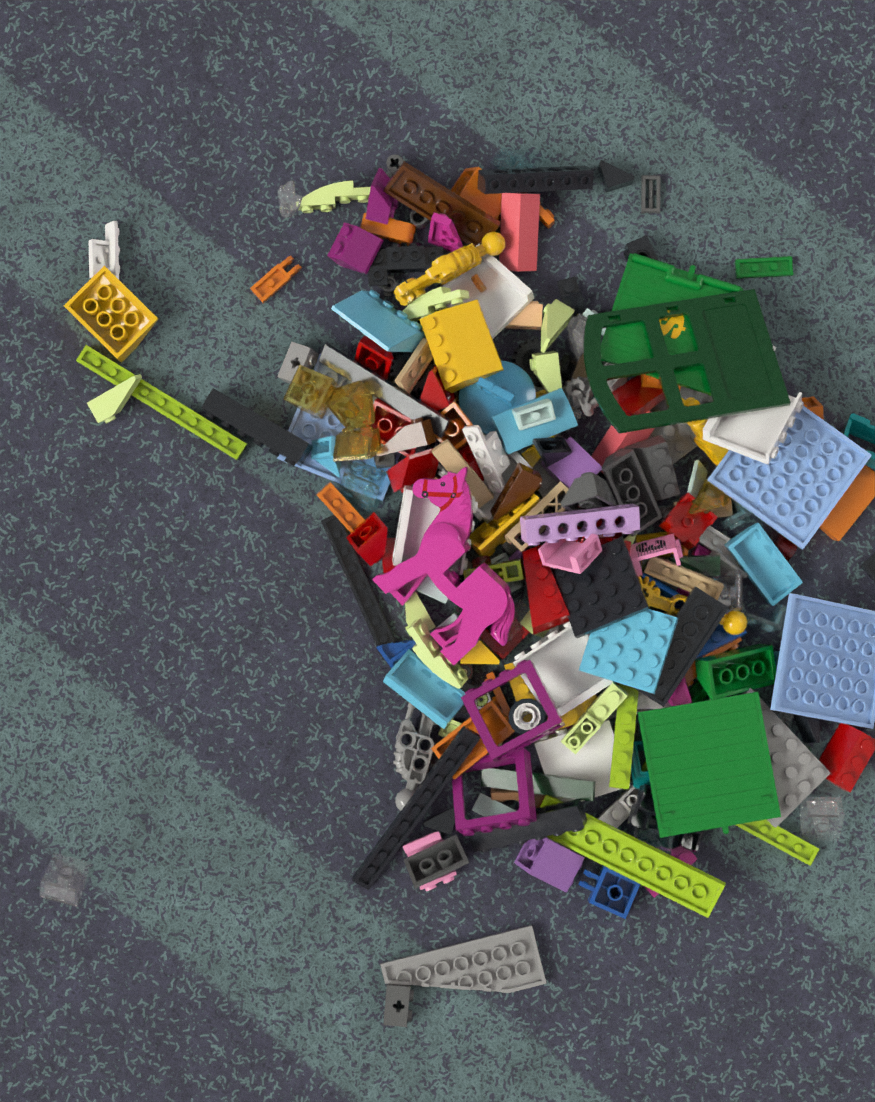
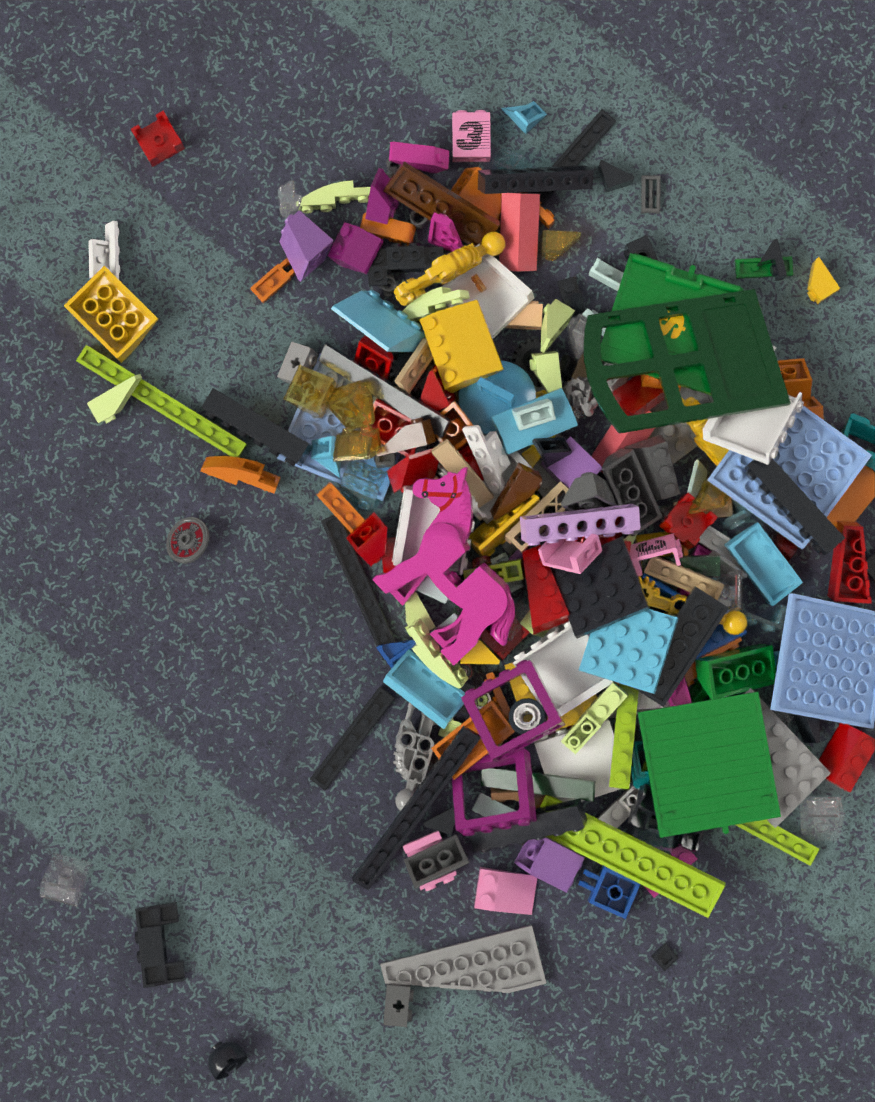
none -> red panel [131,110,185,167]
none -> black bracket [135,902,185,988]
none -> dark grey shield [166,517,209,564]
none -> orange slope [201,456,281,494]
none -> black cylinder [208,1042,248,1081]
none -> medium lavender slope [279,210,333,282]
none -> black tile [310,687,395,790]
none -> dark pink slope [389,142,449,173]
none -> bright pink panel [452,110,491,162]
none -> bright pink slope [474,867,537,915]
none -> medium azure slope [501,101,547,134]
none -> black tile [529,109,616,206]
none -> clear yellow slope [541,230,581,261]
none -> light aqua hinge [589,258,624,291]
none -> black tile [651,943,678,971]
none -> black brick [744,458,845,555]
none -> black slope [757,239,787,281]
none -> orange slope [777,358,812,400]
none -> yellow slope [807,257,840,304]
none -> red wedge [827,521,872,604]

